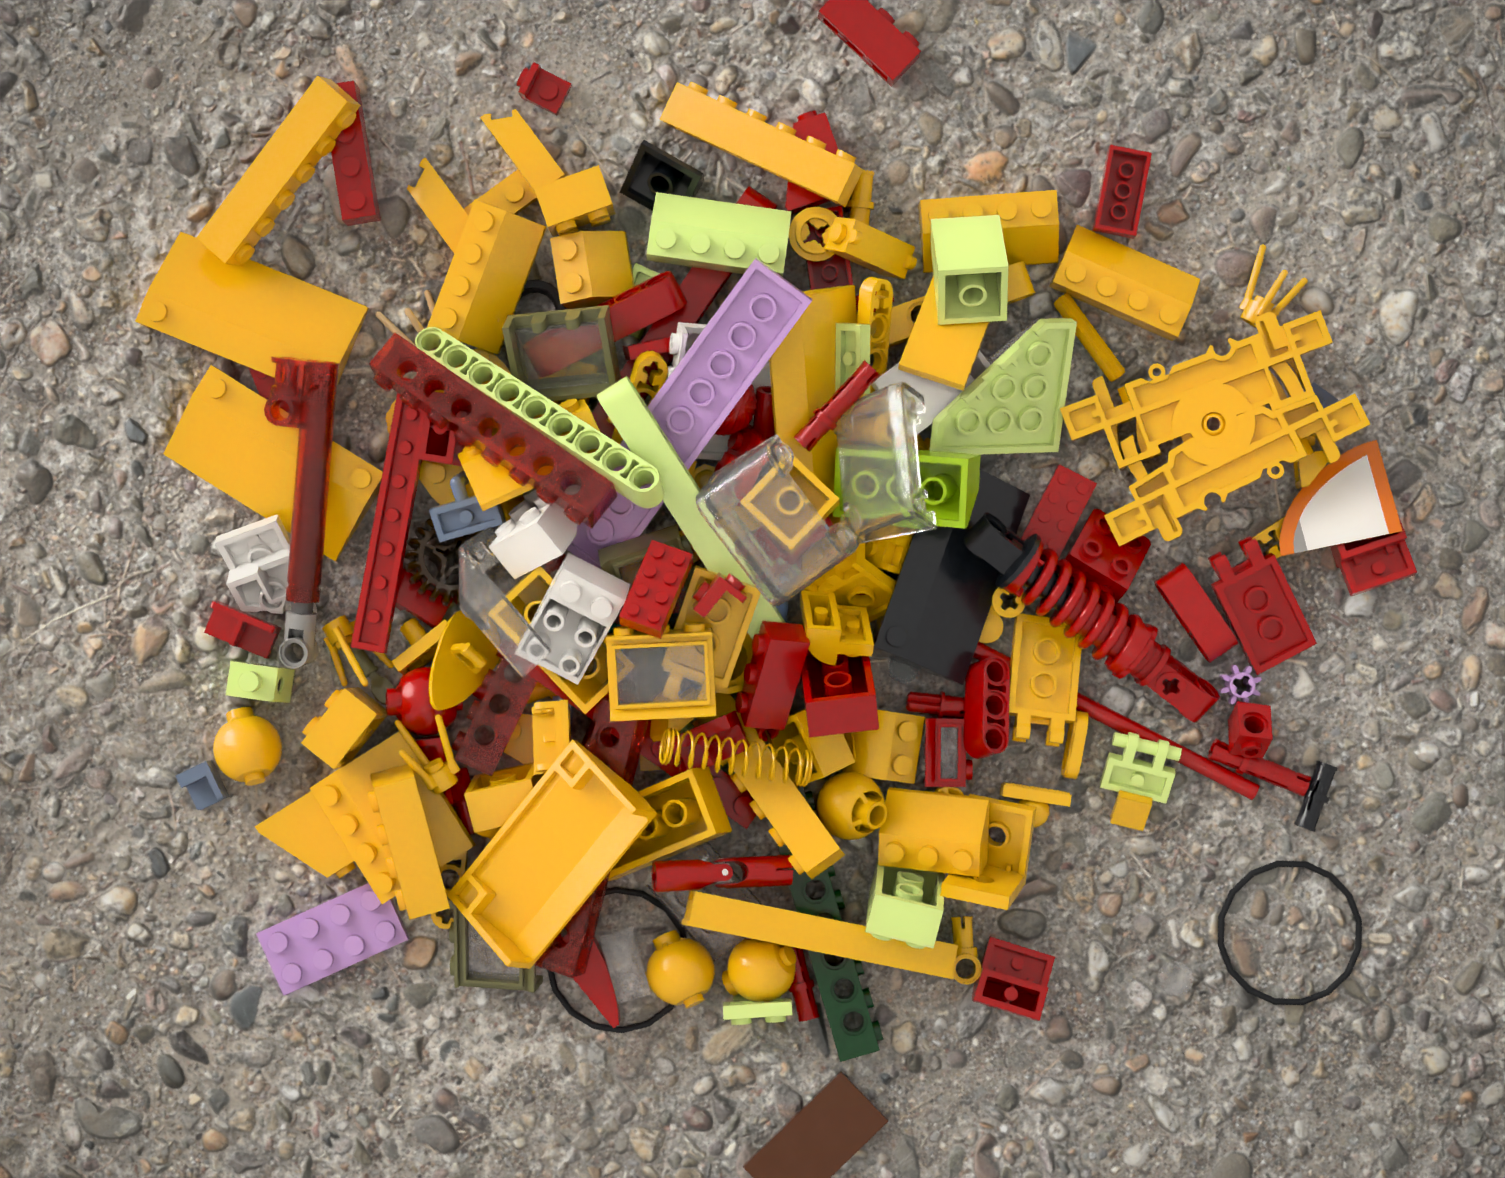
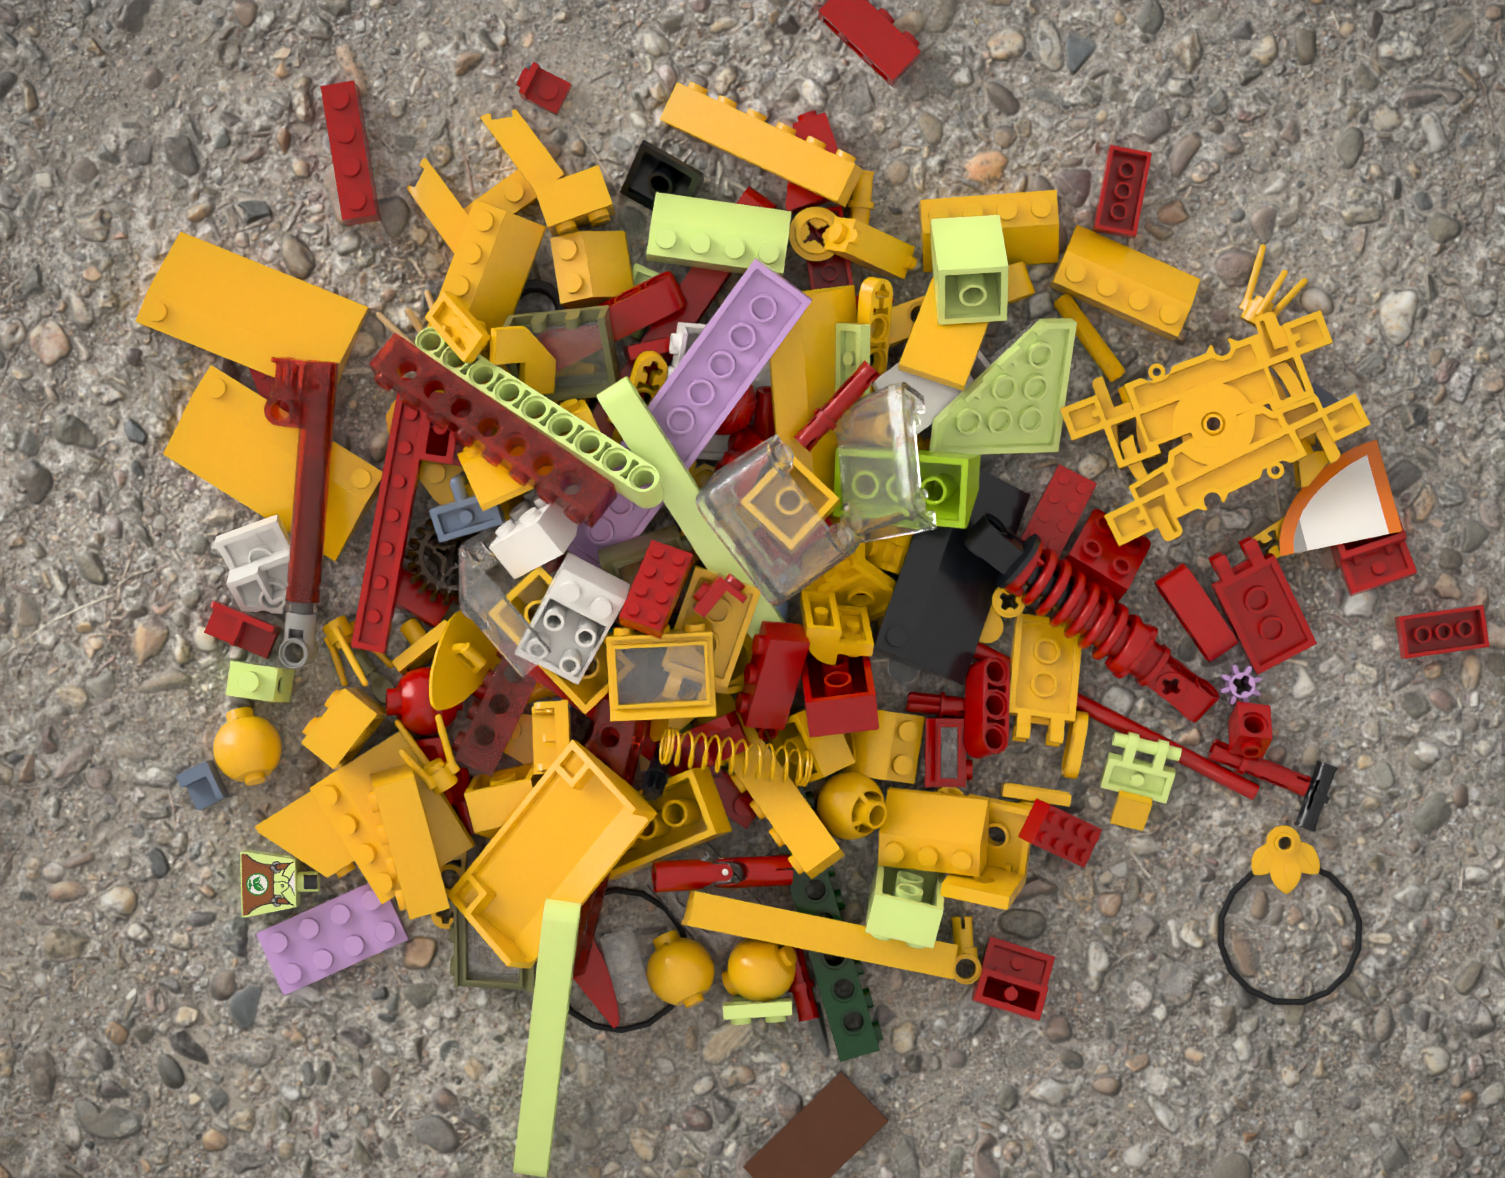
yellow brick [196,76,361,266] -> none
none -> torso [240,850,320,917]
none -> yellow tile [425,291,491,363]
none -> yellow tile [489,326,556,394]
none -> yellowish green beam [513,898,581,1178]
none -> black piece [641,743,674,801]
none -> red piece [1018,798,1102,868]
none -> yellow plate [1251,825,1320,894]
none -> red piece [1395,605,1490,659]

